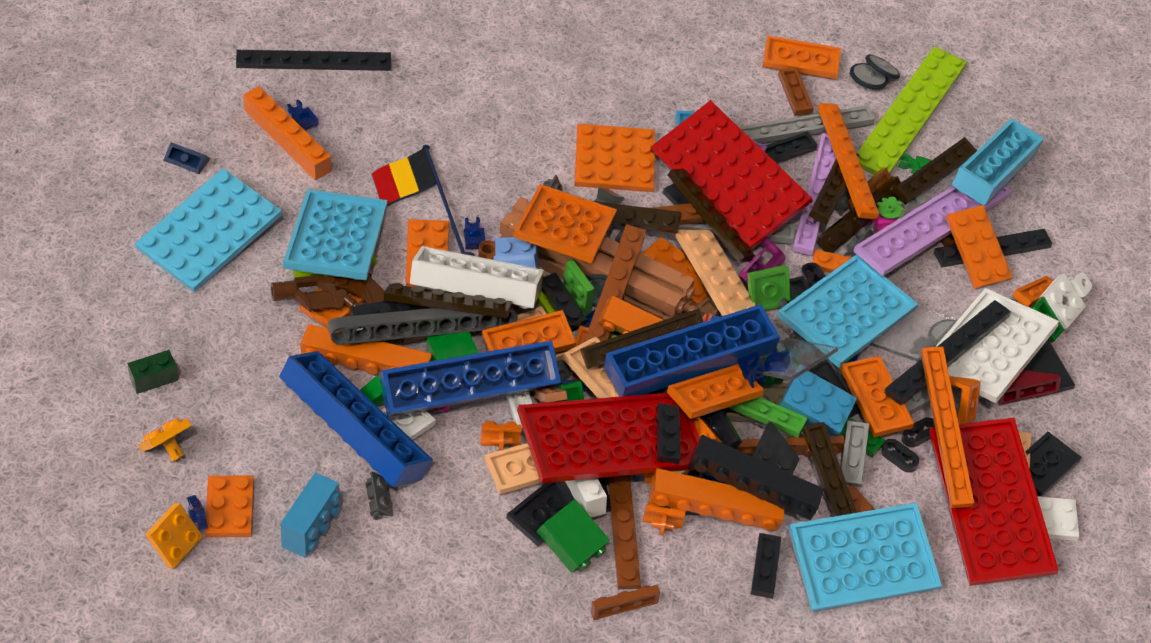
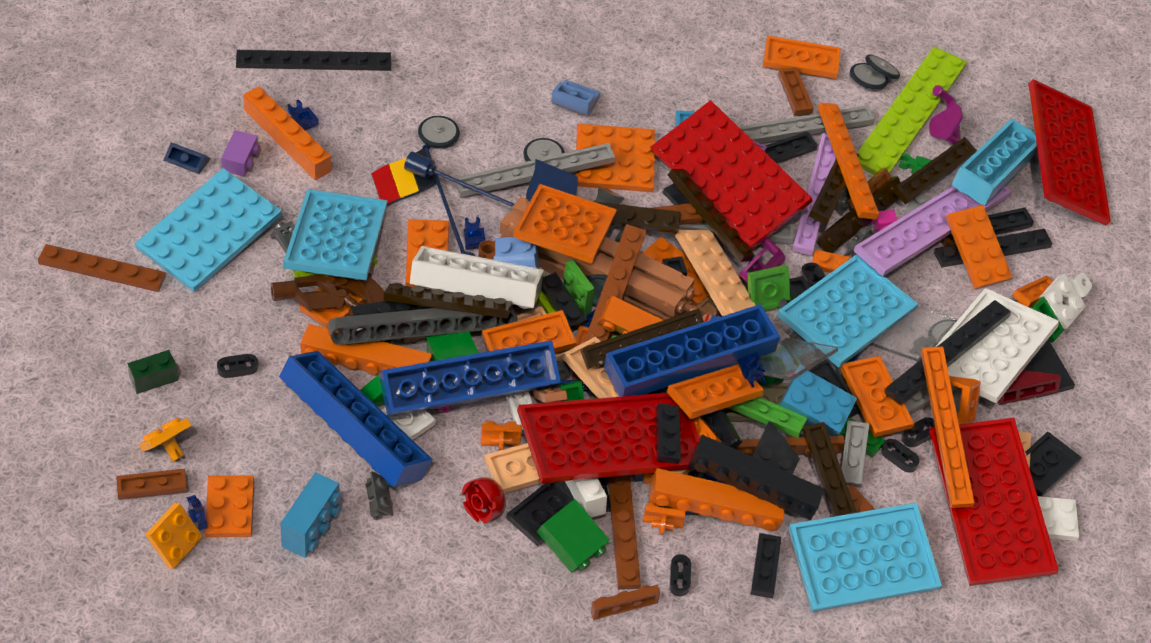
clear blue plate [764,348,791,371] -> none
bright green piece [877,197,904,219] -> none
none -> dark orange plate [38,244,166,292]
none -> dark orange plate [116,468,187,500]
none -> black beam [217,354,258,378]
none -> medium lavender brick [221,130,260,177]
none -> dark grey bracket [270,221,295,253]
none -> dark blue flag [404,151,578,207]
none -> light grey wheel [418,116,460,148]
none -> light grey plate [456,143,615,197]
none -> red cylinder [462,477,505,523]
none -> light grey wheel [523,138,565,162]
none -> medium blue brick [551,80,600,116]
none -> black plate [662,256,688,276]
none -> black beam [669,554,691,597]
none -> magenta piece [929,85,963,145]
none -> black plate [988,207,1034,235]
none -> red plate [1028,79,1111,226]

